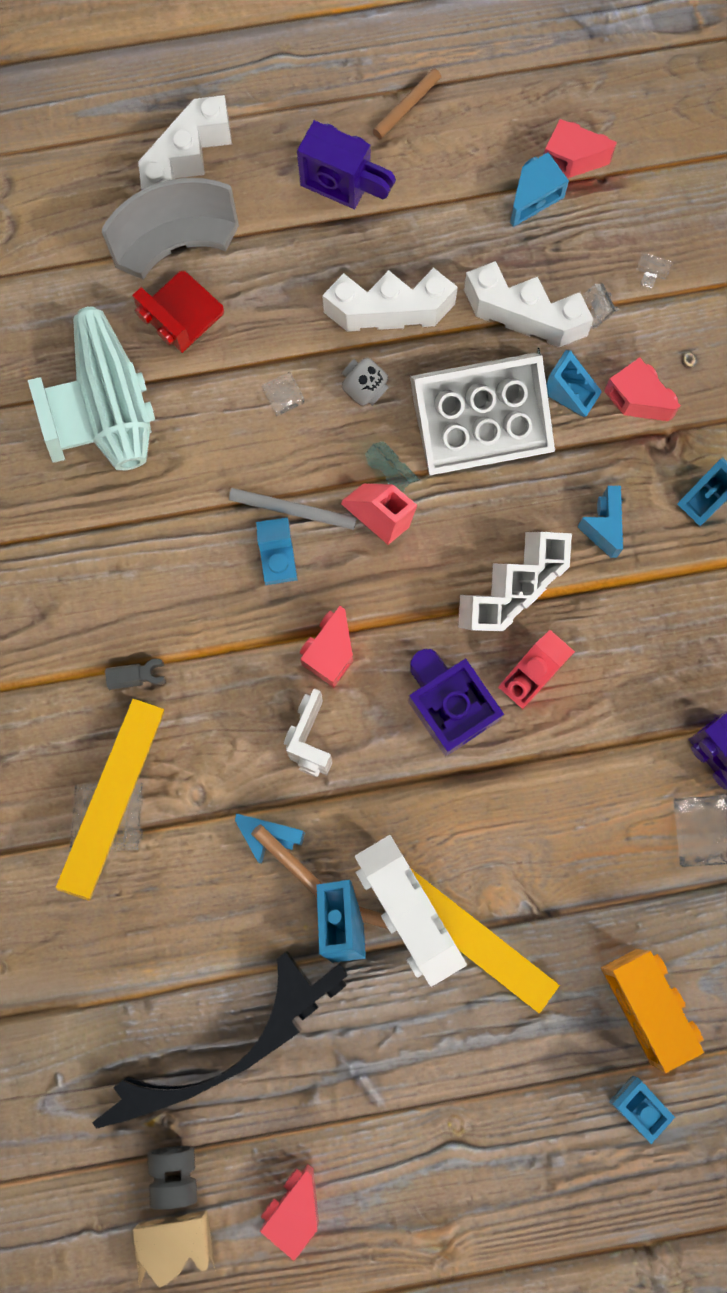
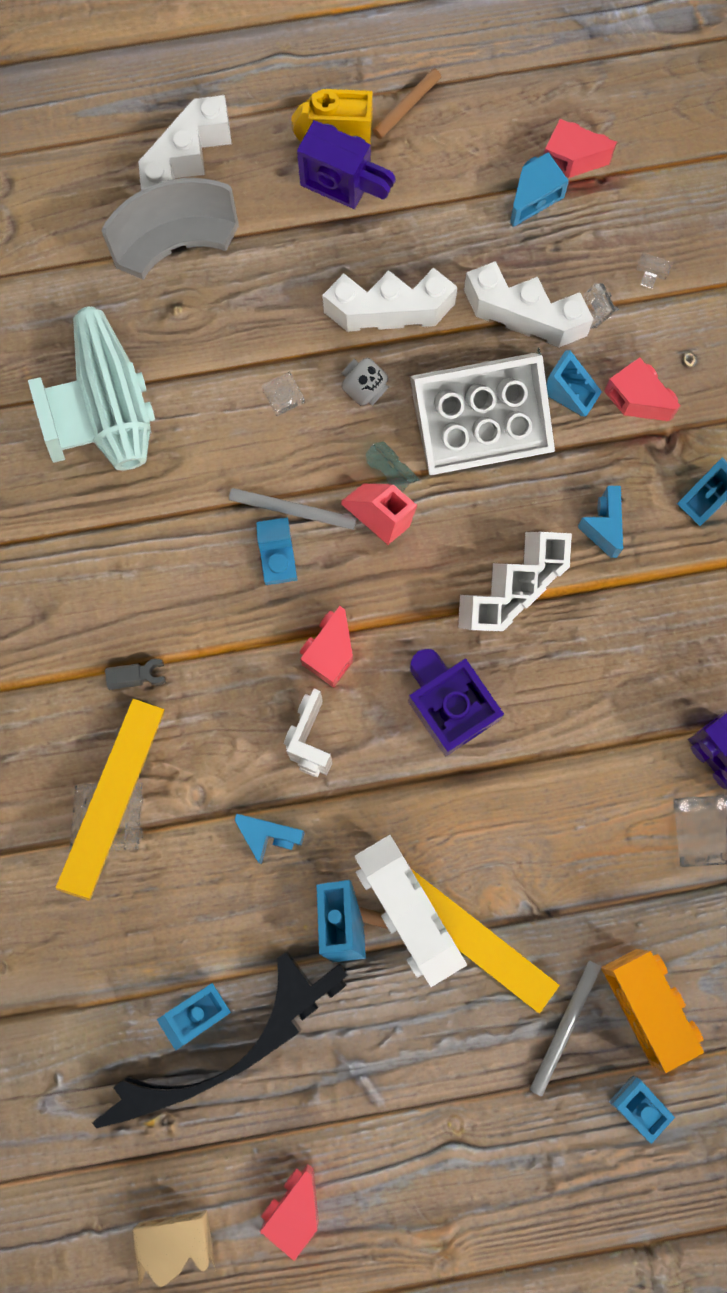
red bracket [132,271,224,353] -> none
dark grey wheel [147,1146,198,1209] -> none
medium nougat bar [251,824,322,897] -> none
coral slope [498,630,575,709] -> none
none -> dark azure slope [157,983,231,1051]
none -> yellow piece [291,89,373,144]
none -> light grey bar [529,961,601,1097]

